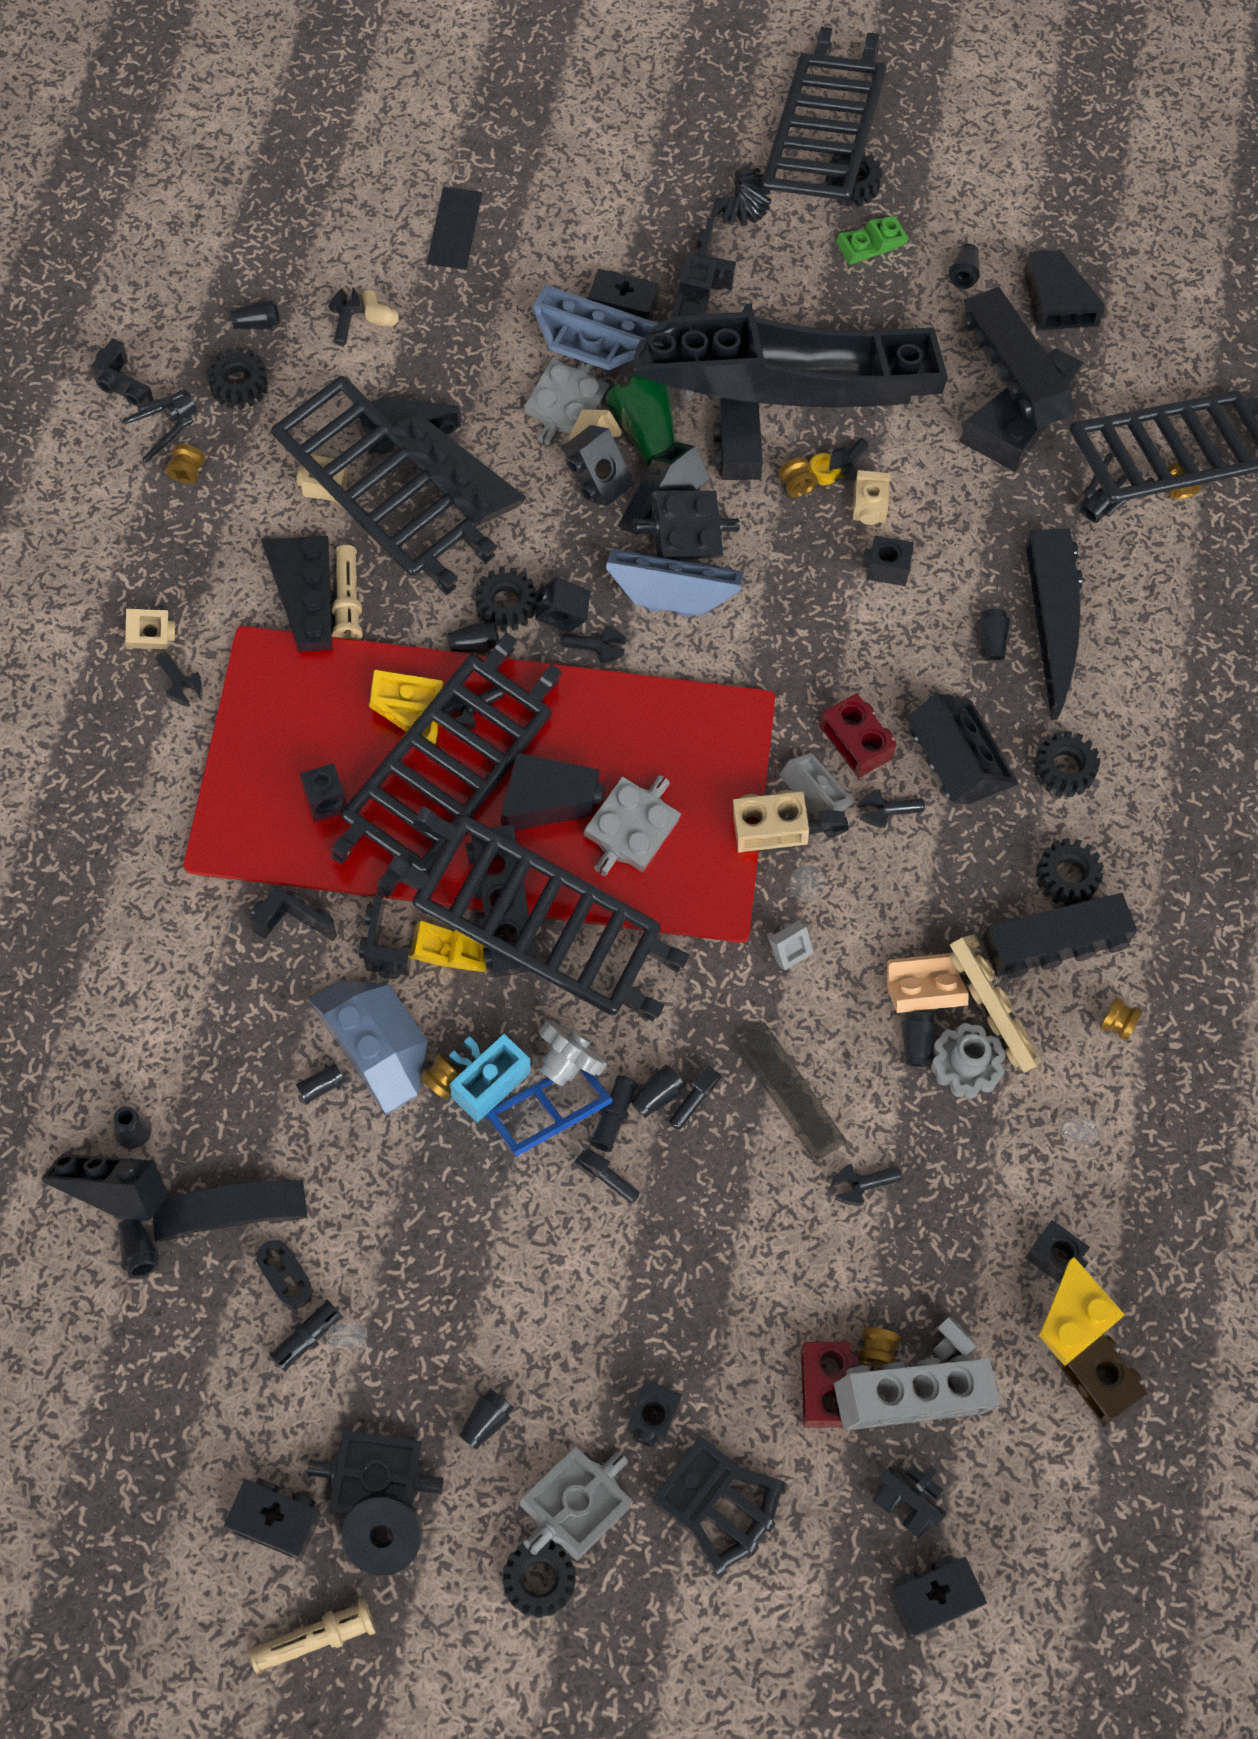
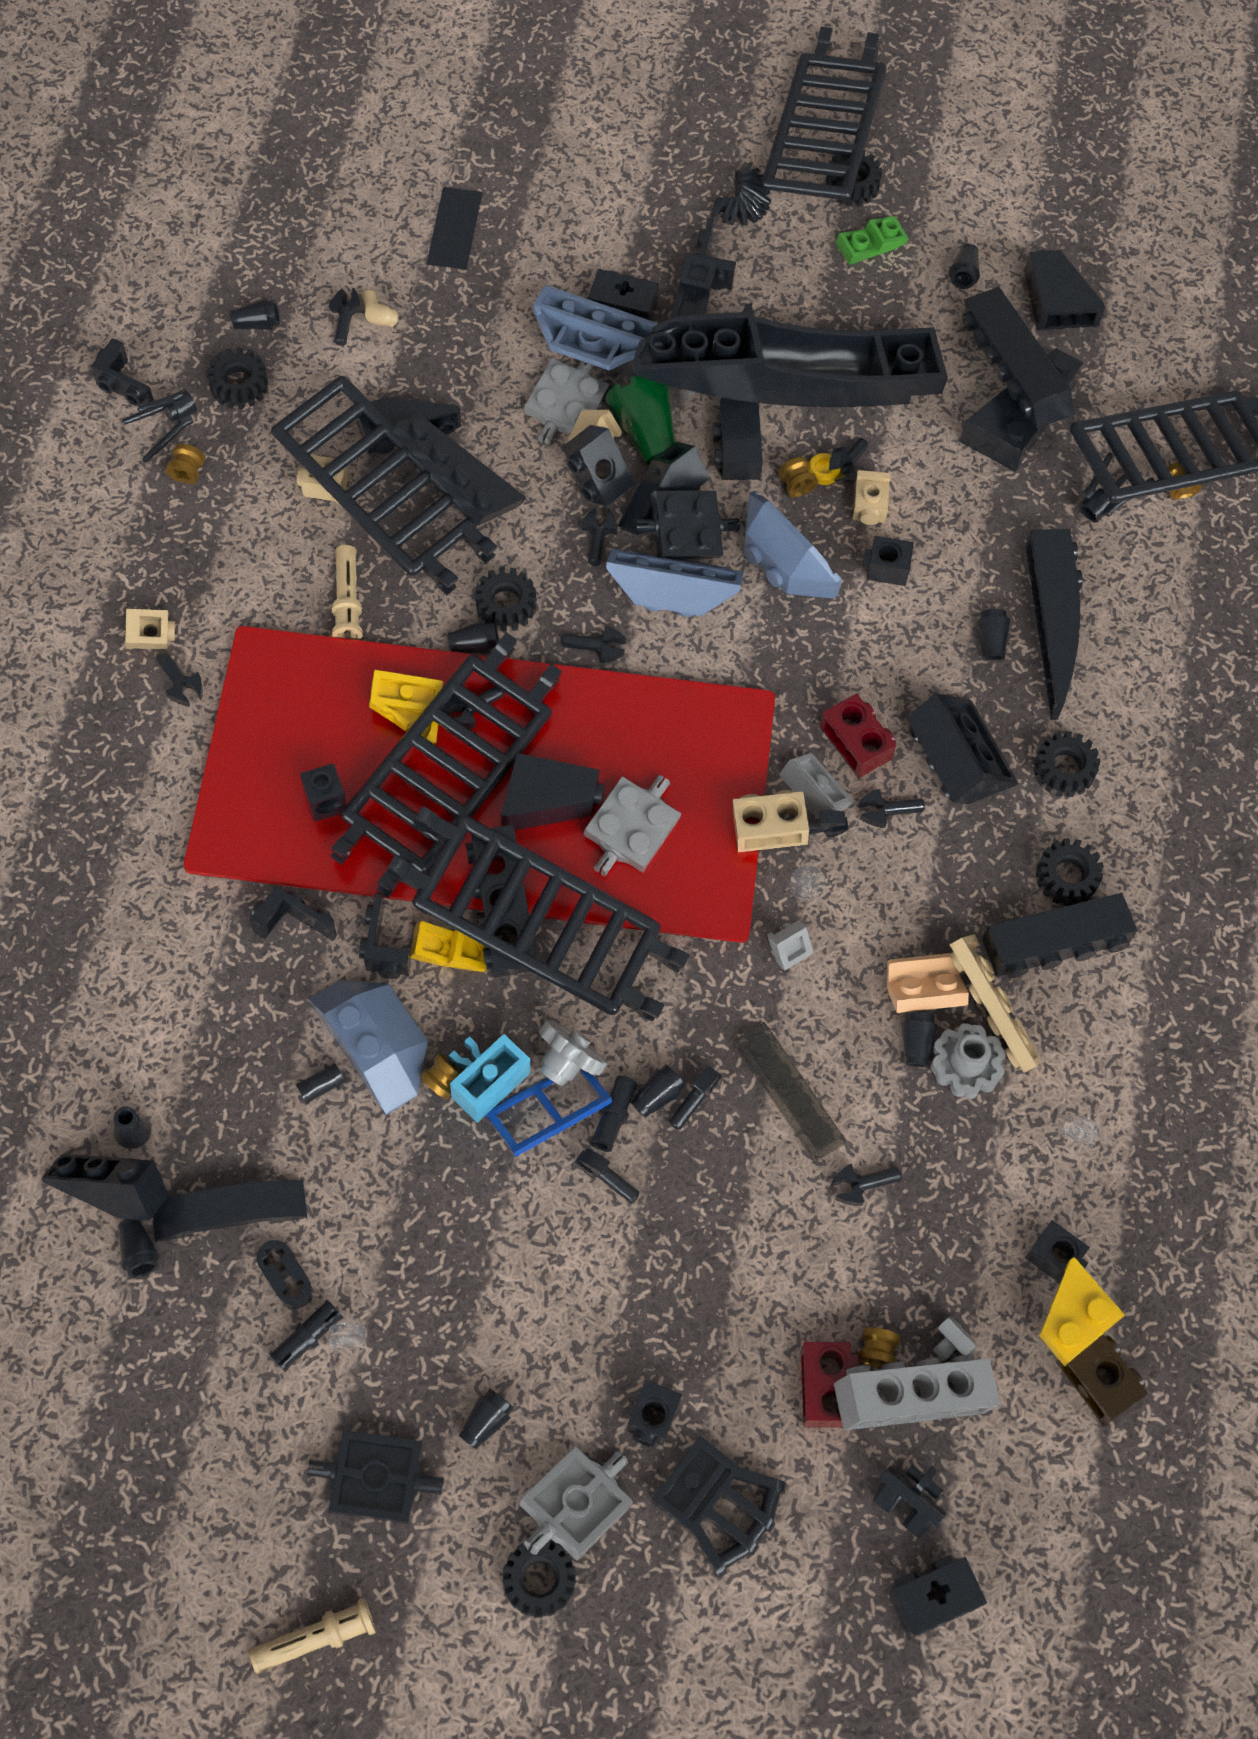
black brick [223,1478,321,1562] -> none
black wing [261,536,333,652] -> none
black tile [341,1492,423,1576] -> none
black brick [535,577,590,632] -> none
pearl gold wheel [1100,997,1142,1042] -> none
none -> black bar [581,507,617,566]
none -> sand blue wedge [744,490,842,599]

